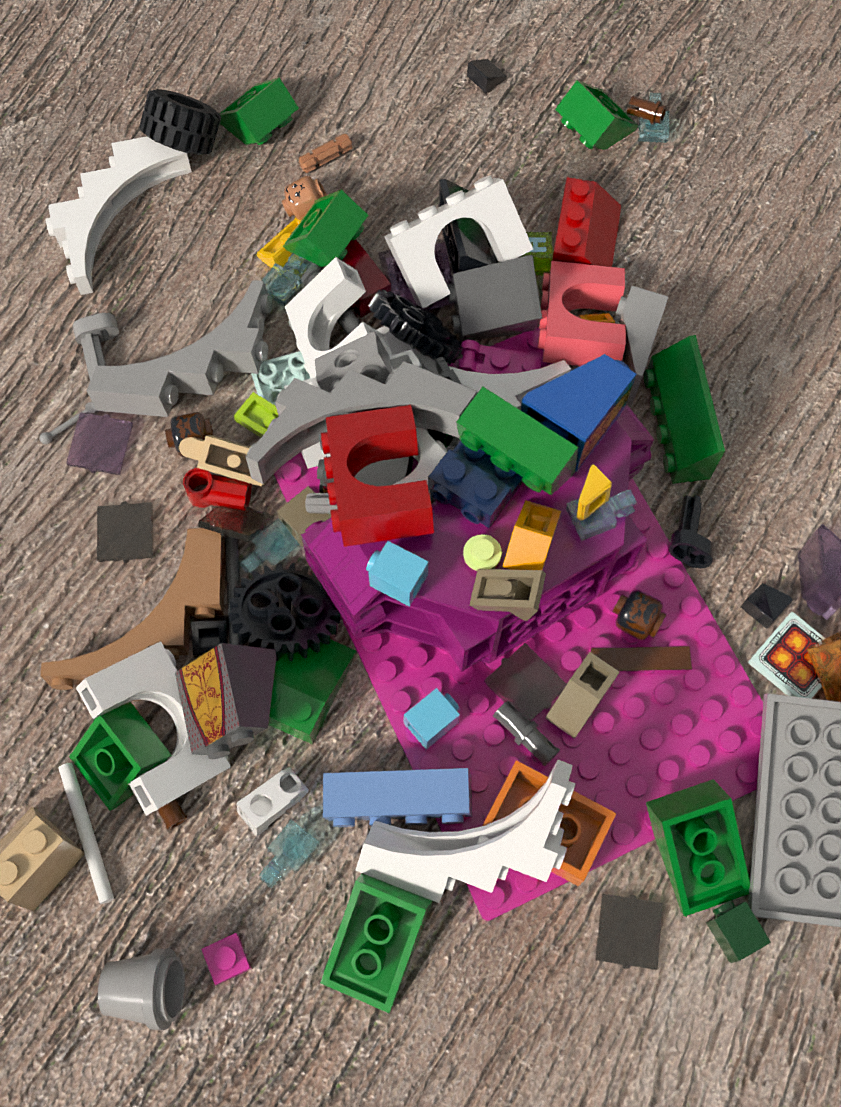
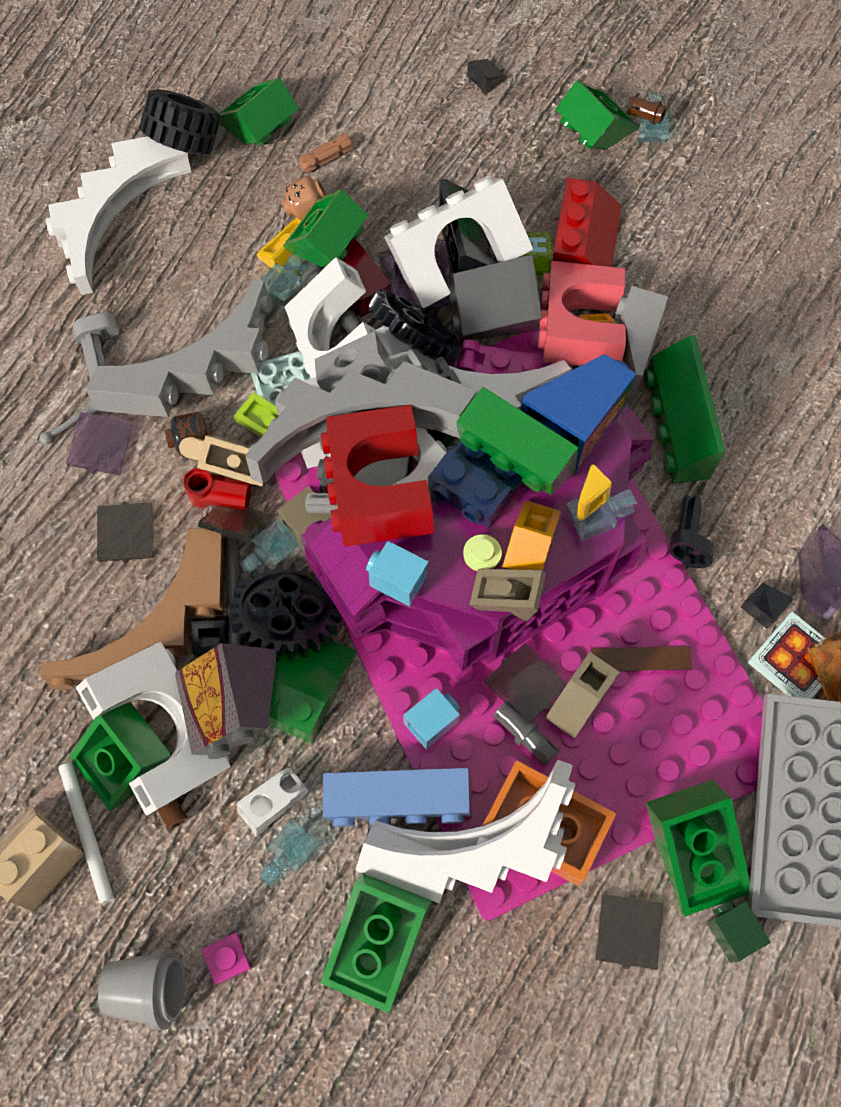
head [612,589,667,640] -> none

